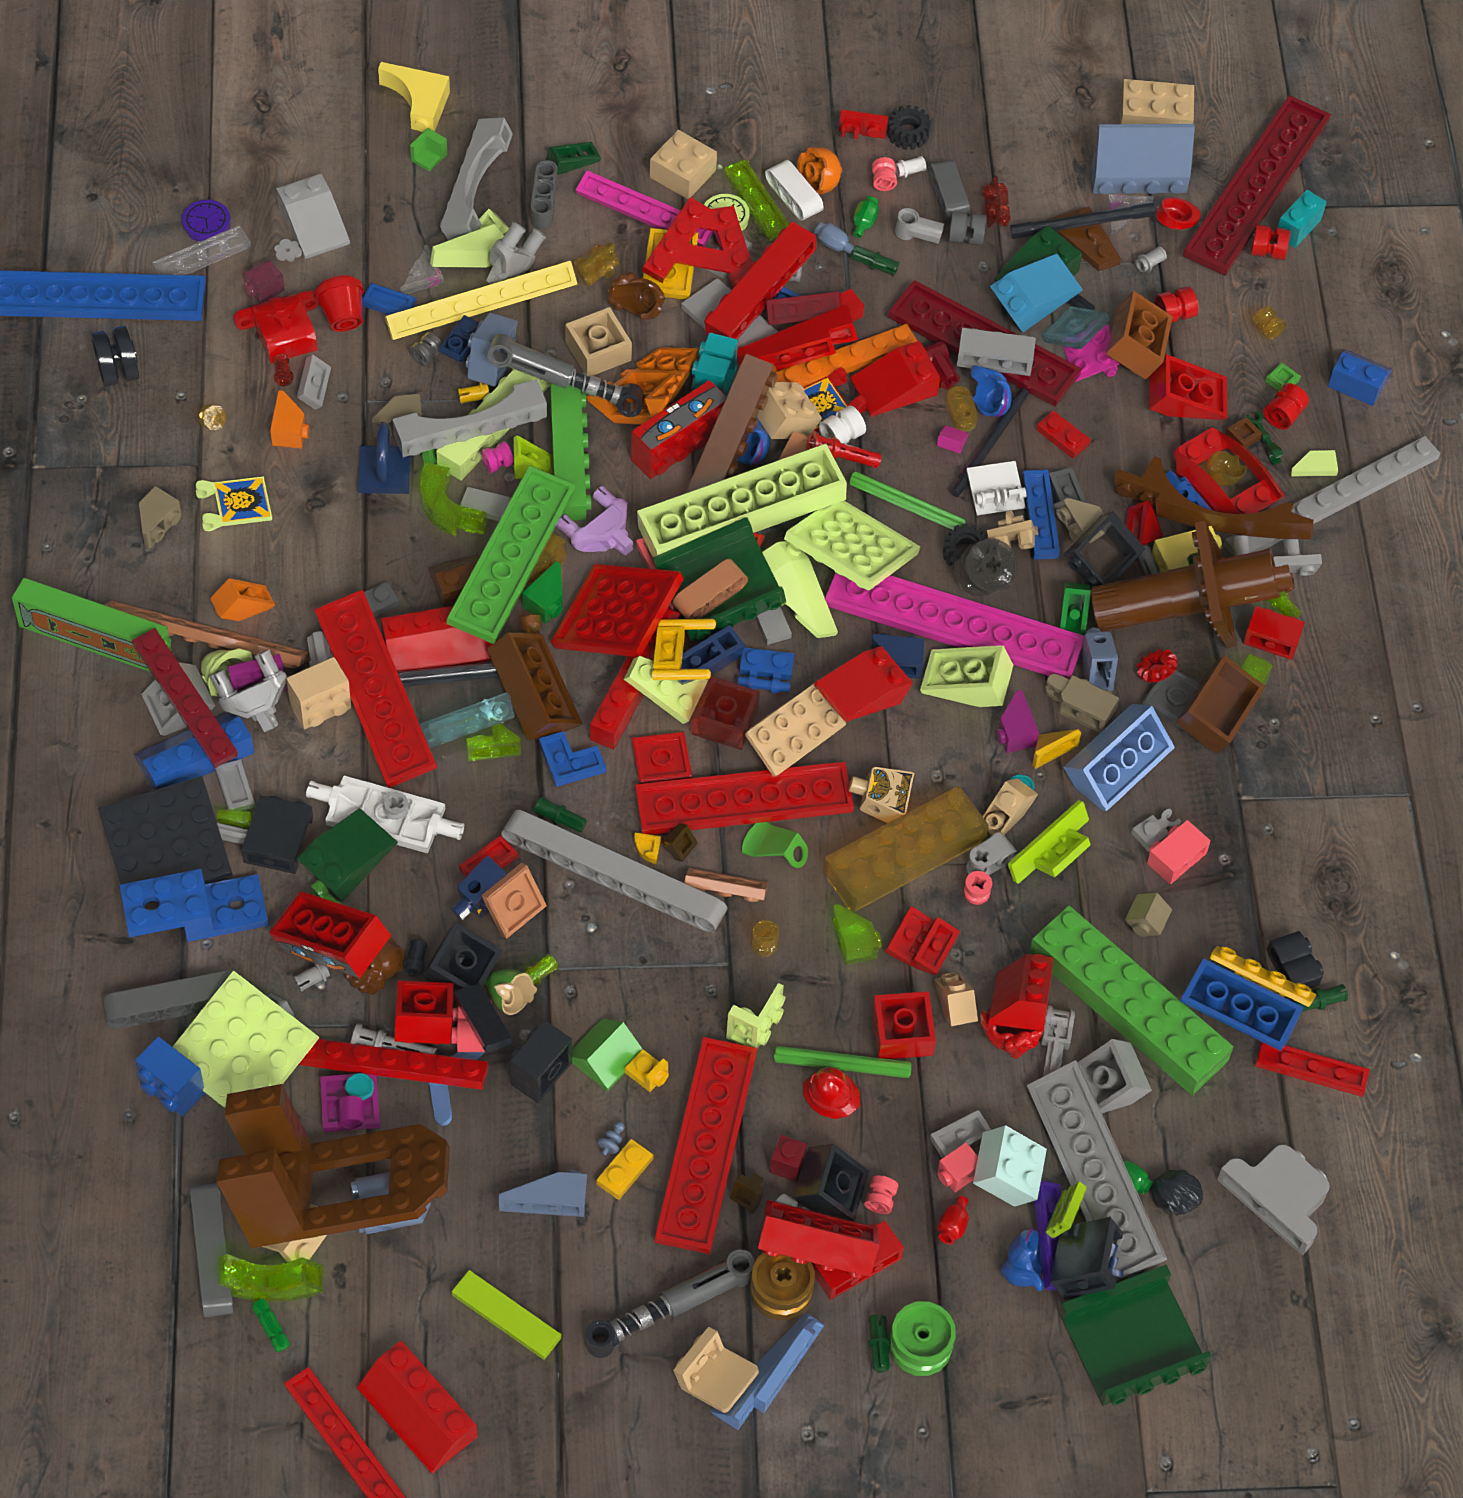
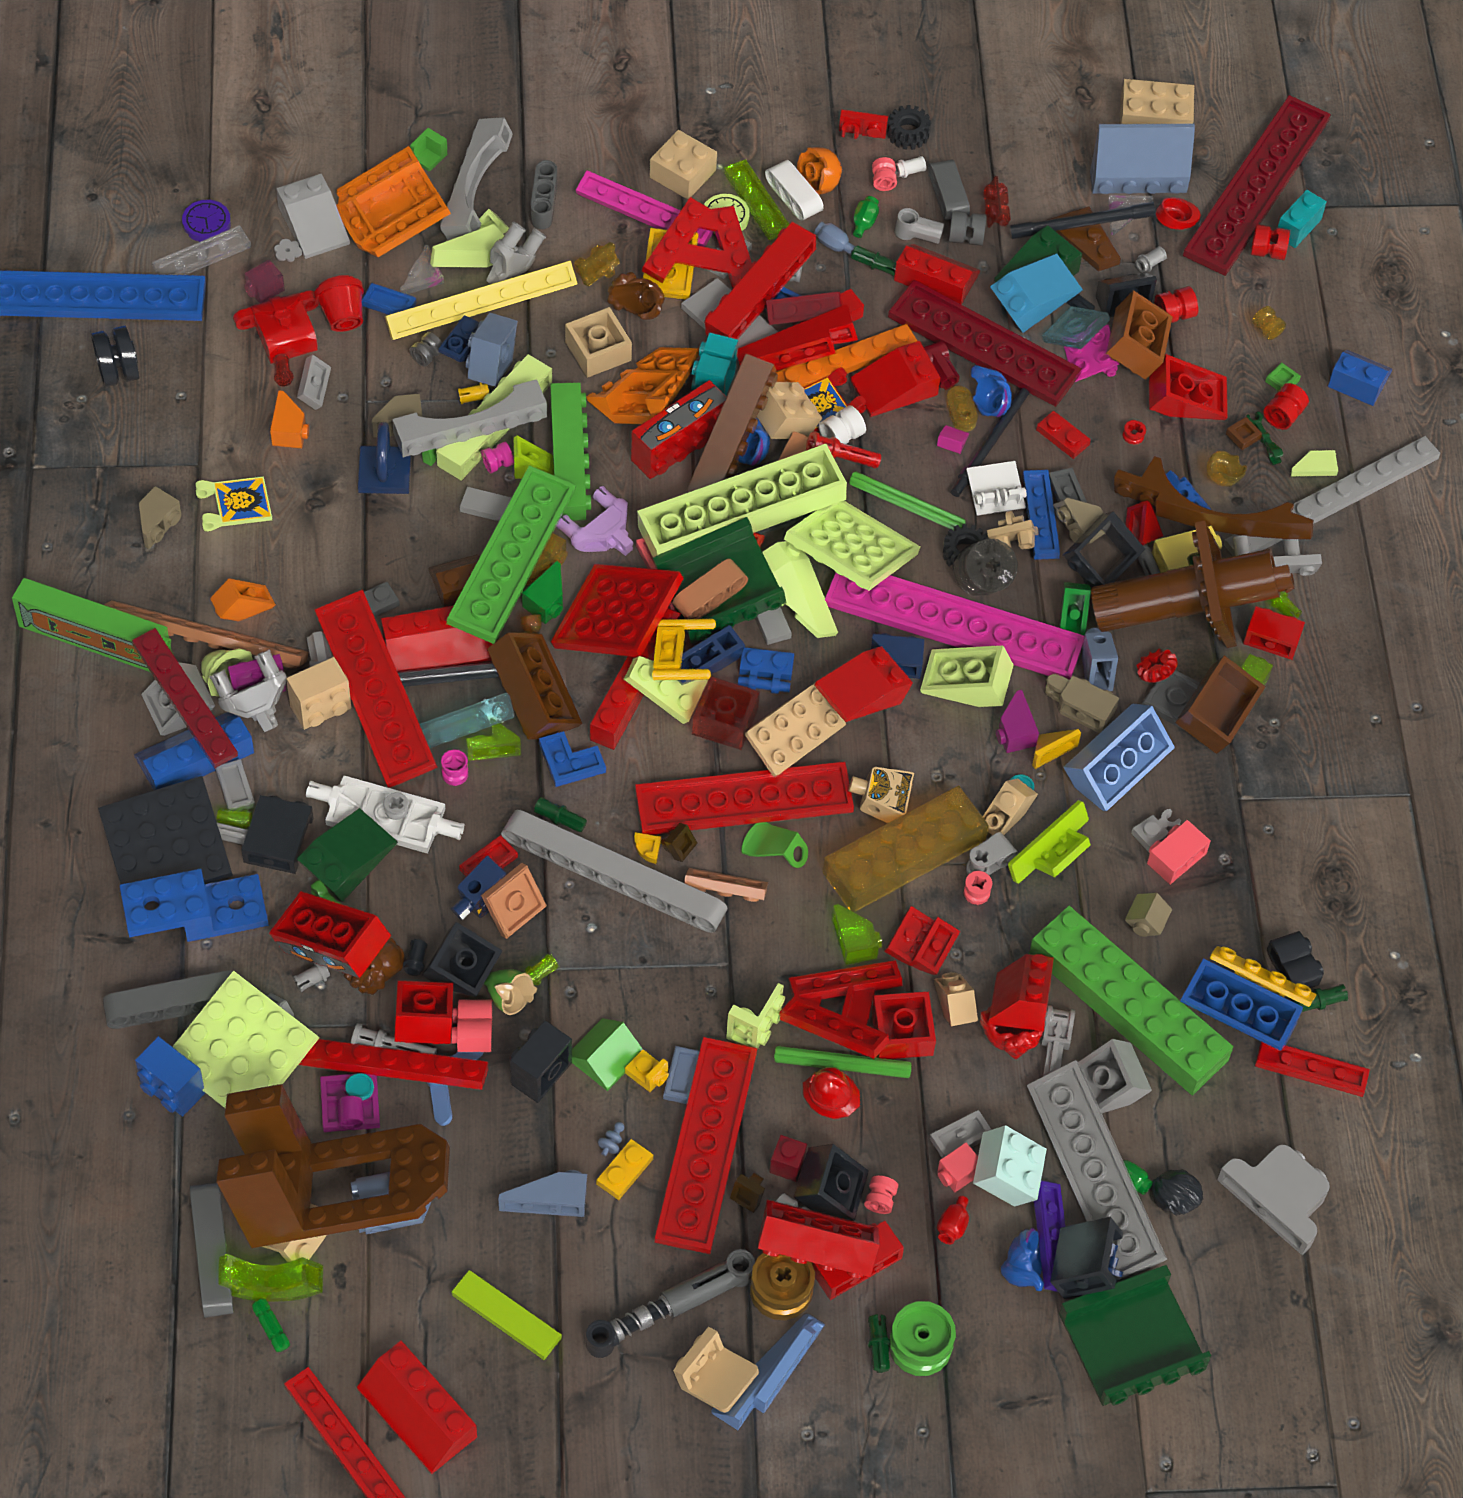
clear yellow tile [199,404,226,430] -> none
light yellow arch [378,62,450,132] -> none
clear neon green arch [420,462,487,536] -> none
black tile [454,983,512,1053] -> none
piece [487,334,644,417] -> none
dark green slope [546,142,601,175] -> none
red tile [632,732,692,784] -> none
clear yellow wheel [751,920,780,957] -> none
light grey brick [957,328,1036,376] -> none
lime tile [1045,1181,1086,1238] -> none
red wedge [1173,427,1286,514] -> none
none -> orange wedge [336,146,451,257]
none -> dark pink wheel [441,749,468,786]
none -> sand blue tile [663,1046,700,1104]
none -> red plate [780,960,902,1059]
none -> red slope [894,244,980,305]
none -> black slope [1096,273,1157,319]
none -> red bush [1122,420,1146,445]

